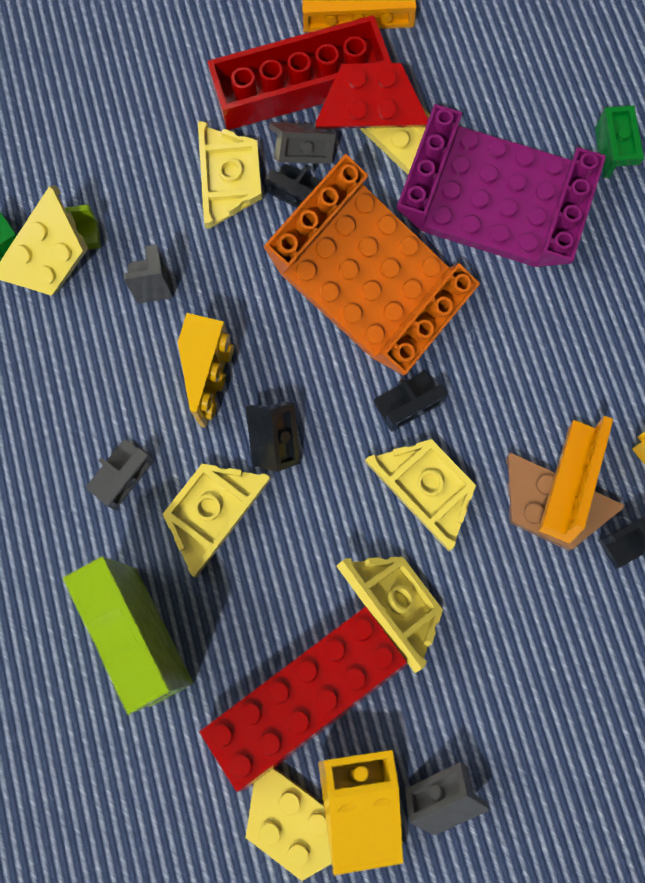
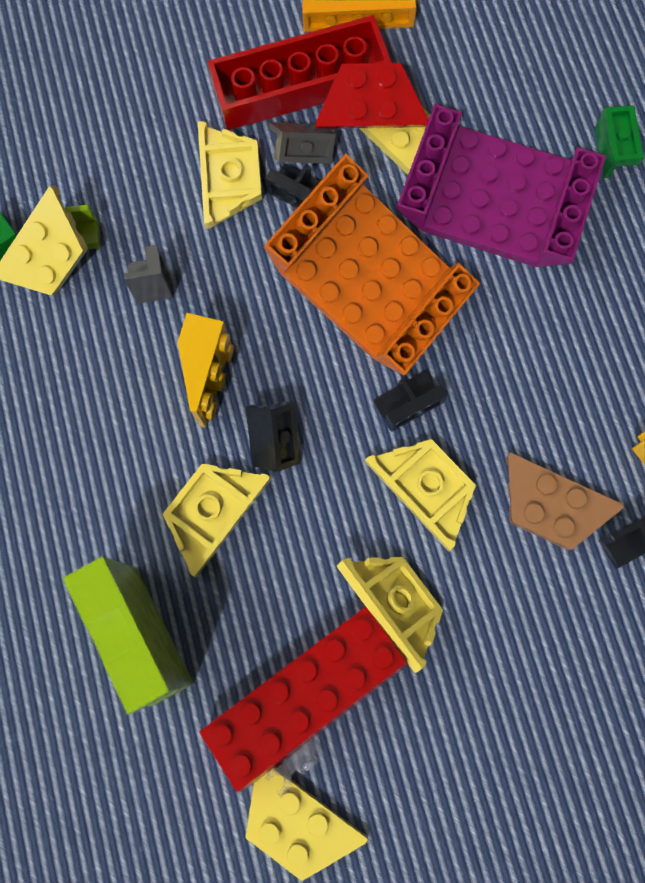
dark grey panel [86,440,154,511] -> none
yellow slope [318,750,403,875] -> none
dark grey panel [405,762,490,835] -> none
light orange fence [539,415,613,543] -> none
none -> clear plate [266,739,320,796]

